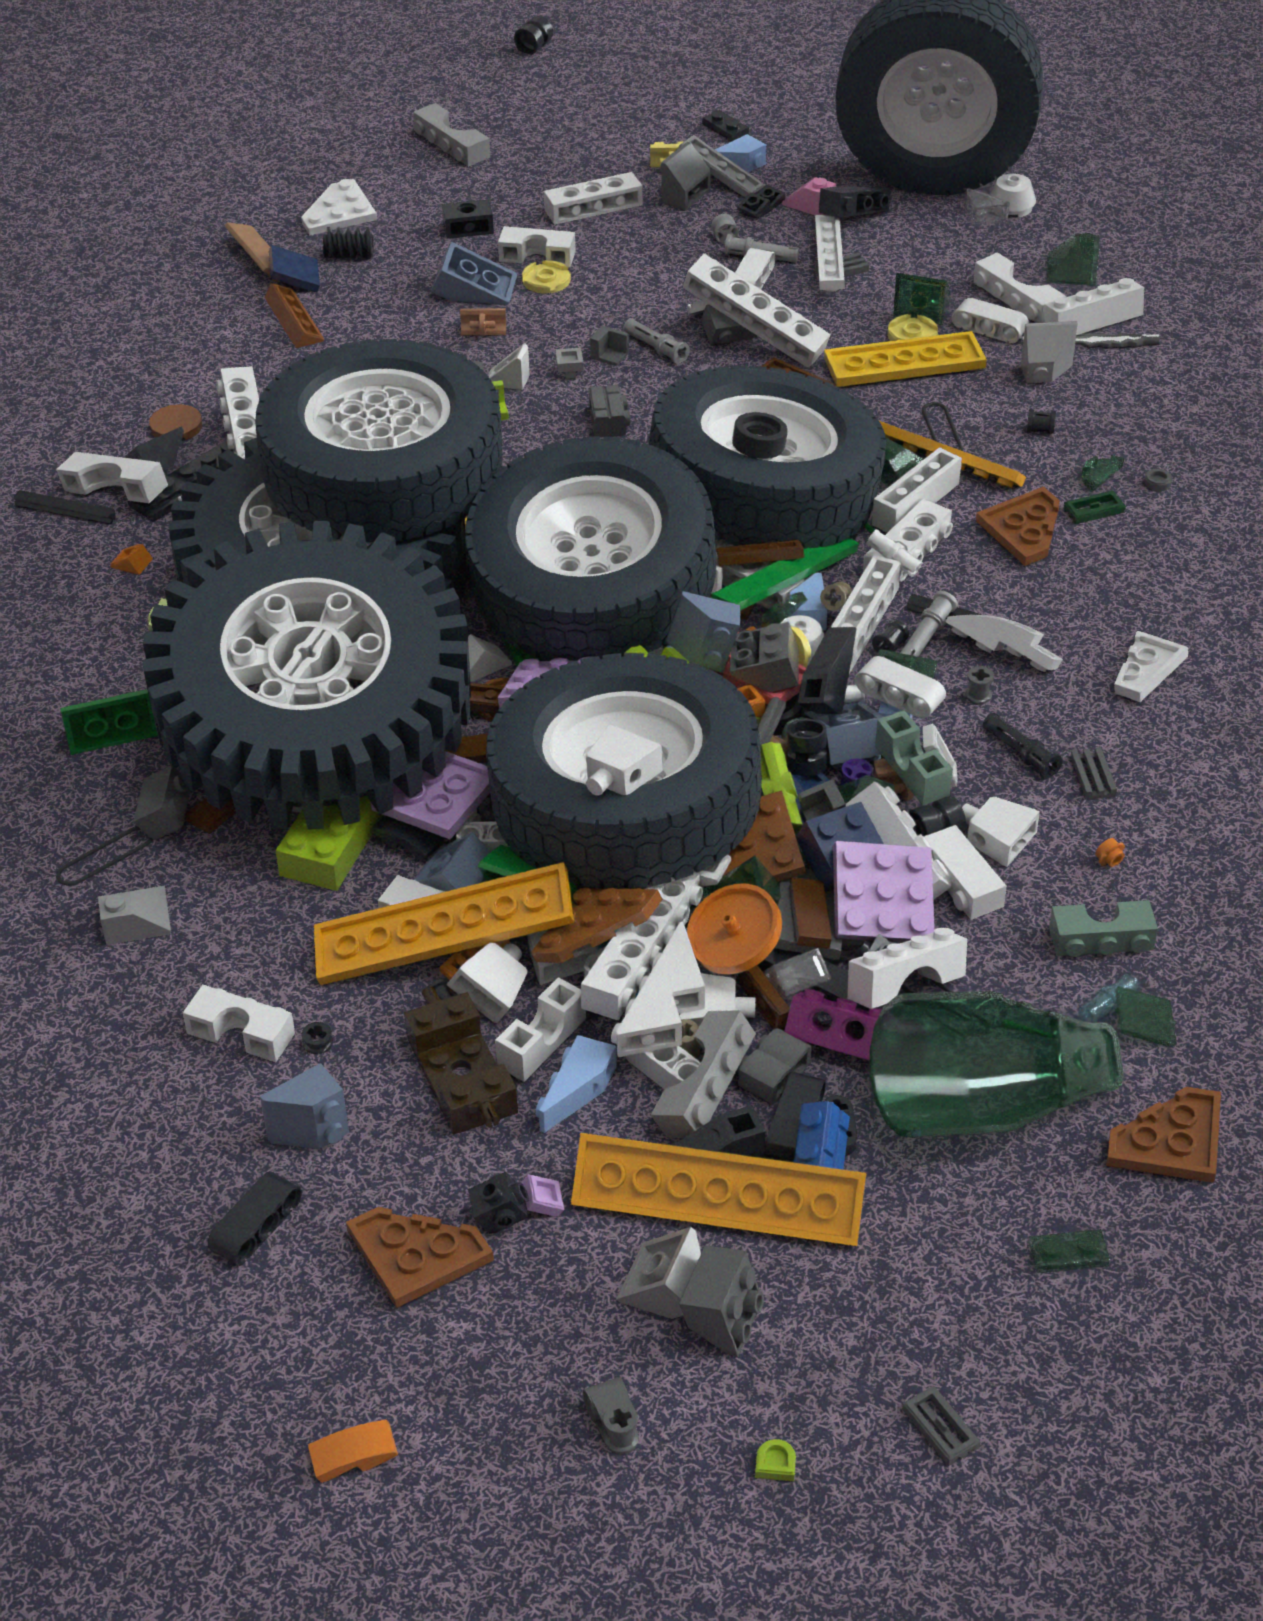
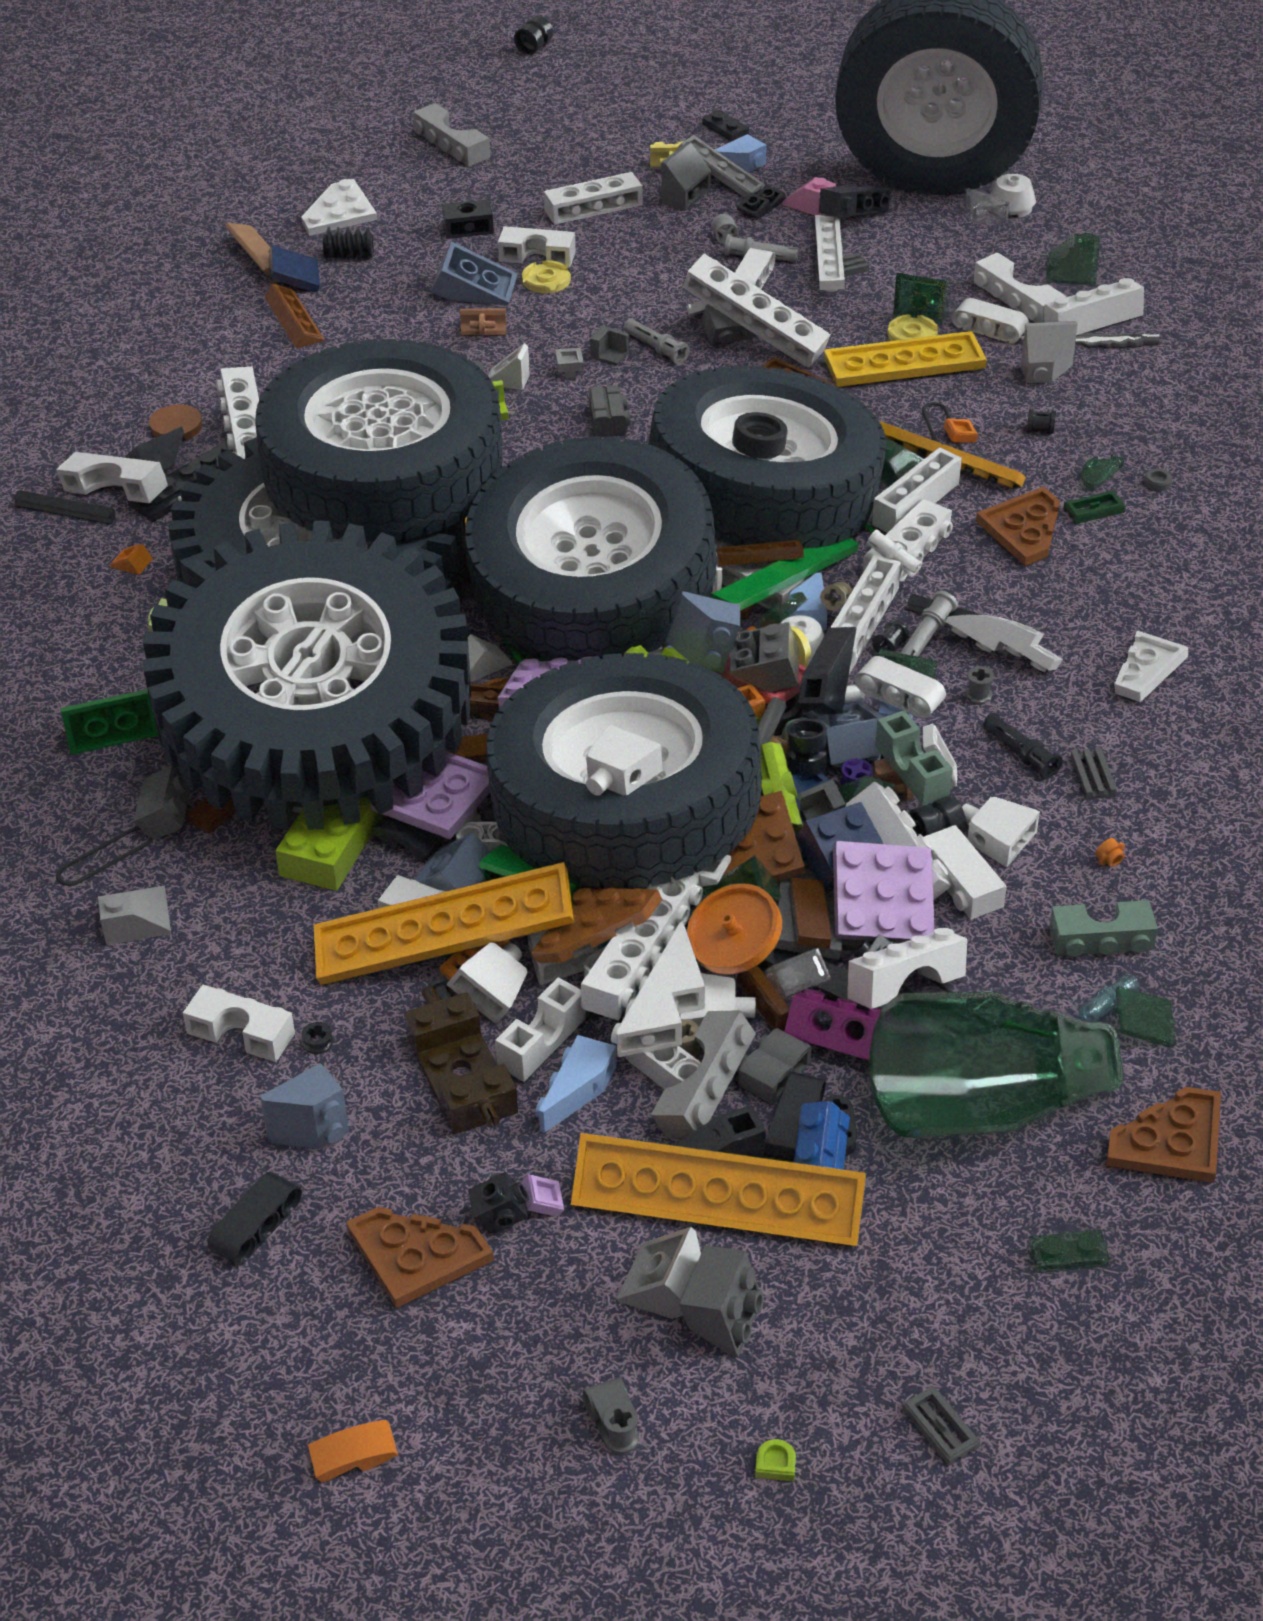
none -> orange tile [943,418,978,443]

